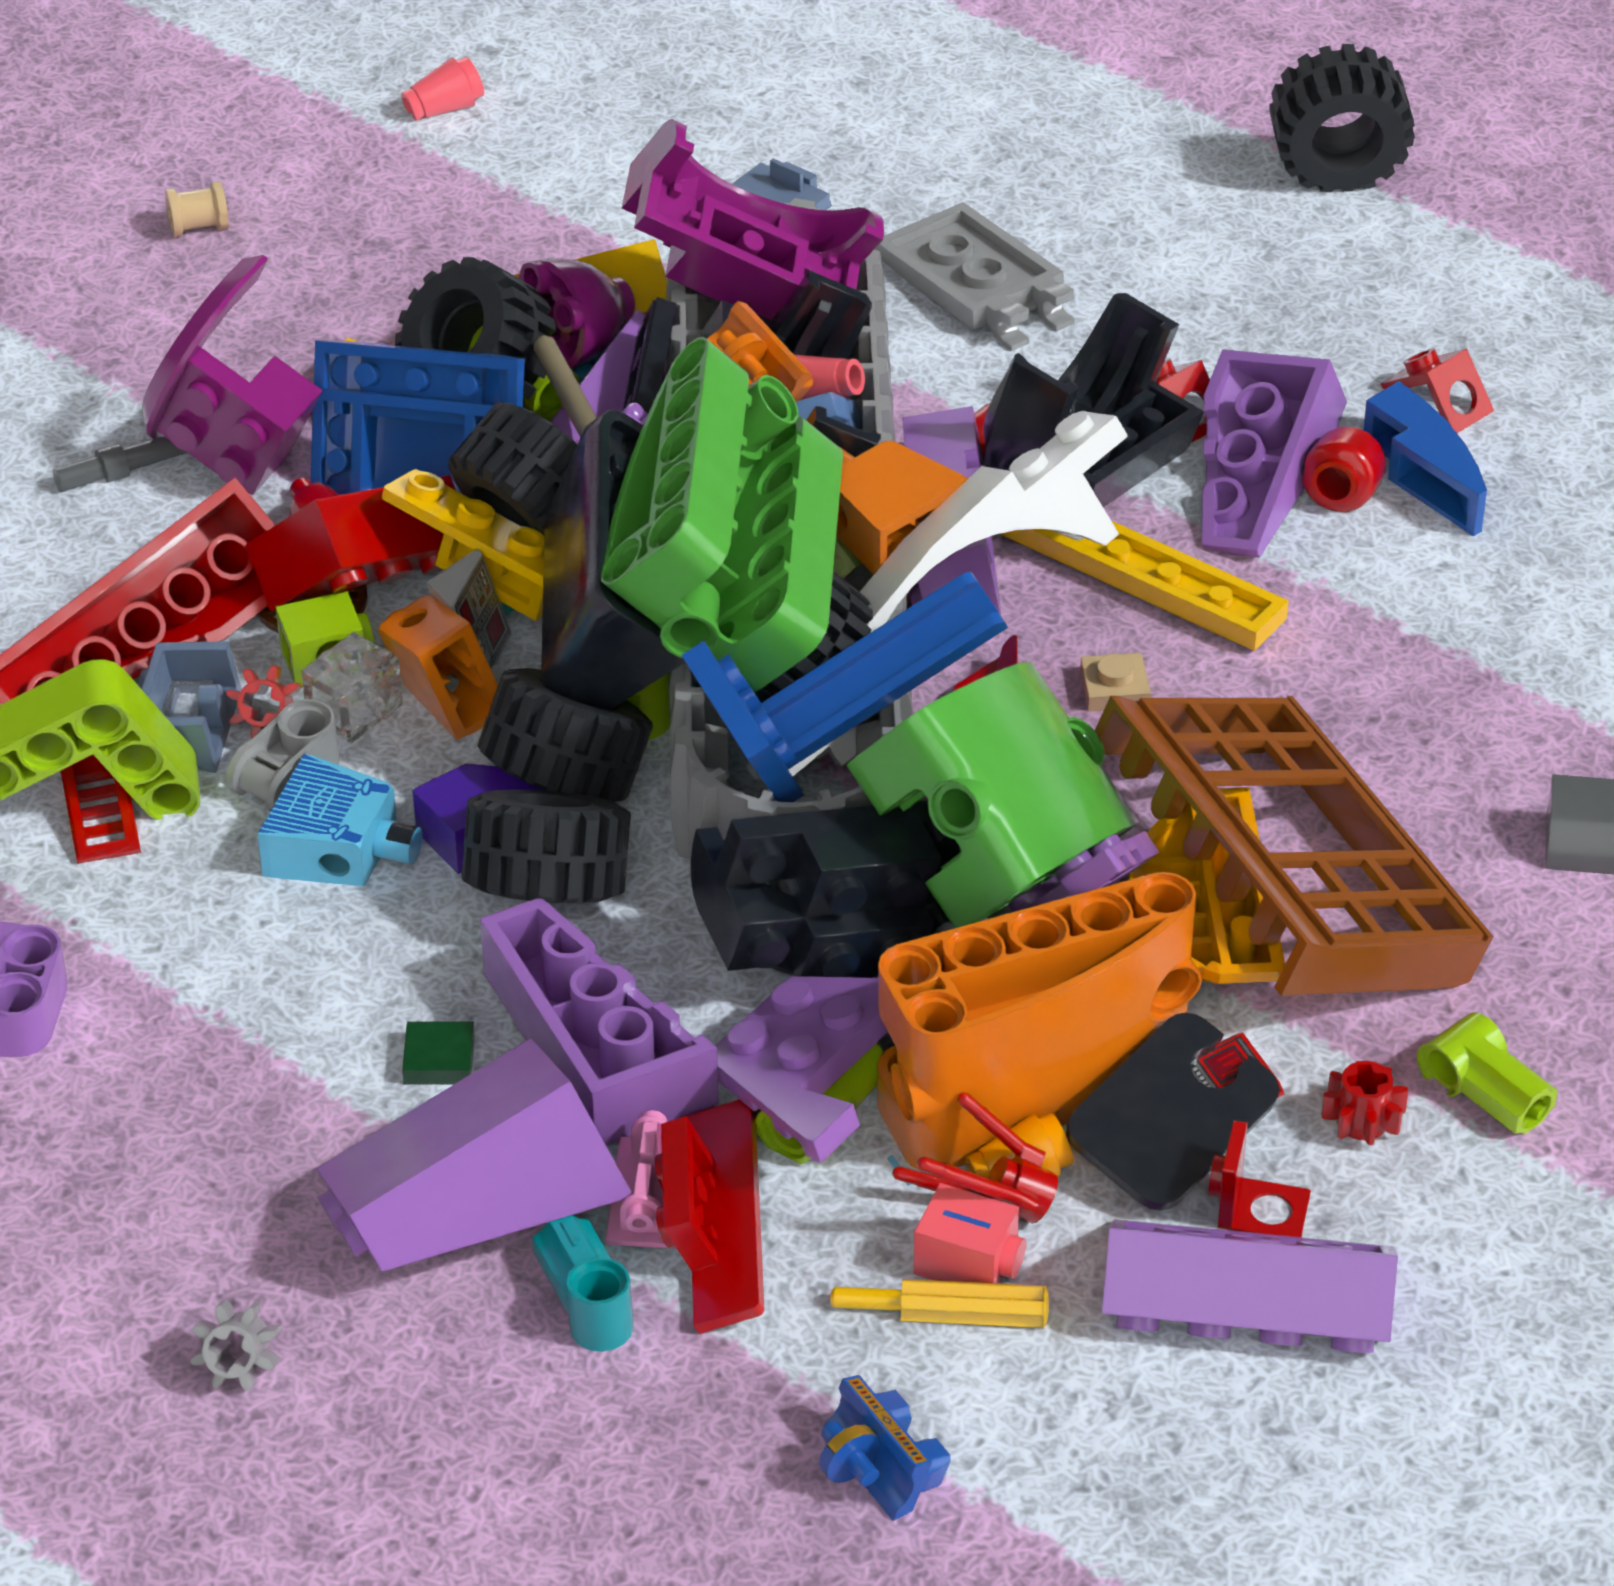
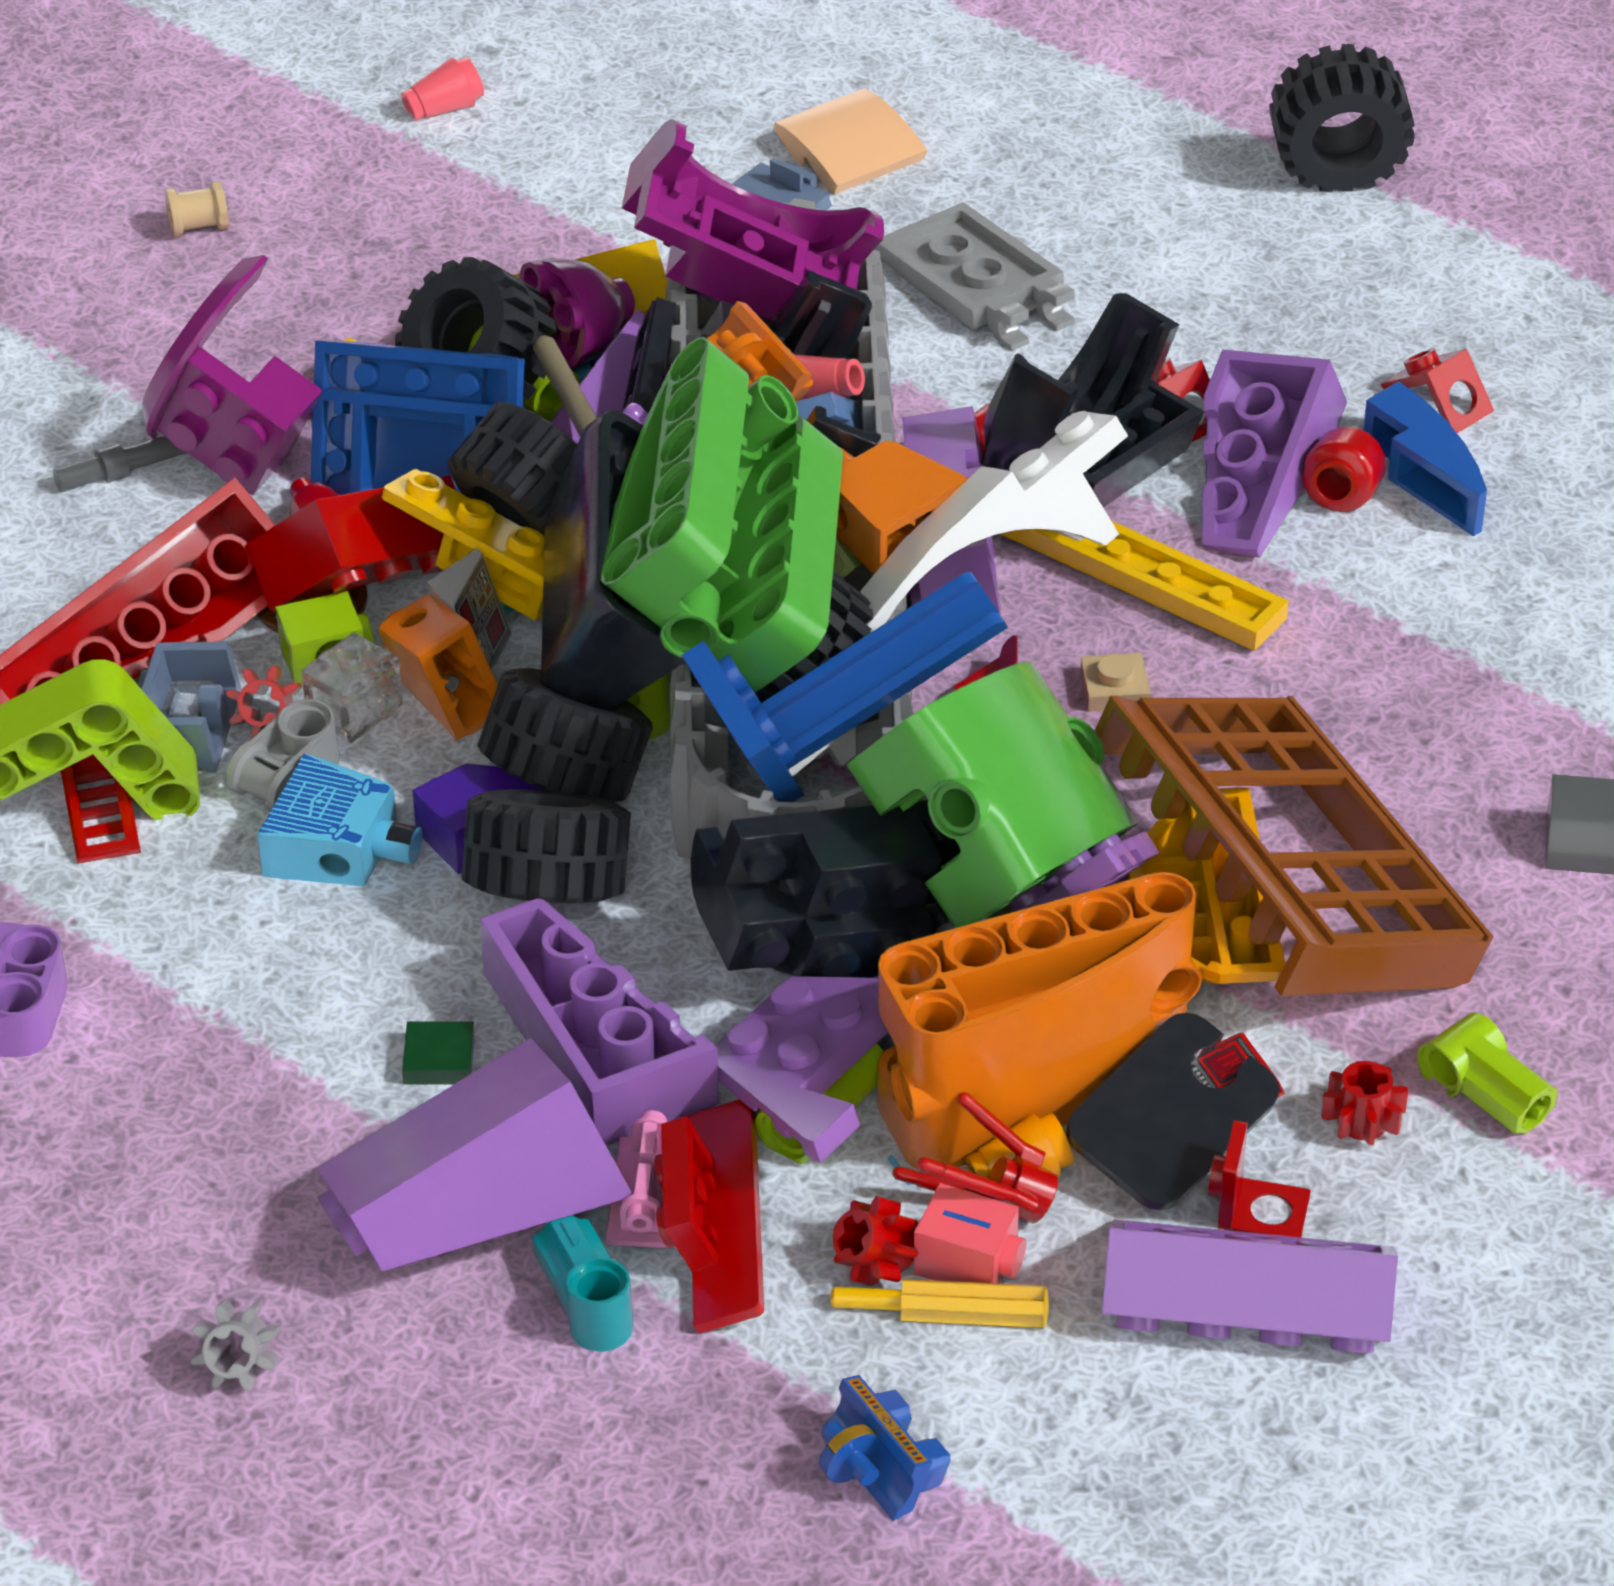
none -> light nougat slope [773,88,927,195]
none -> red gear [833,1196,918,1286]

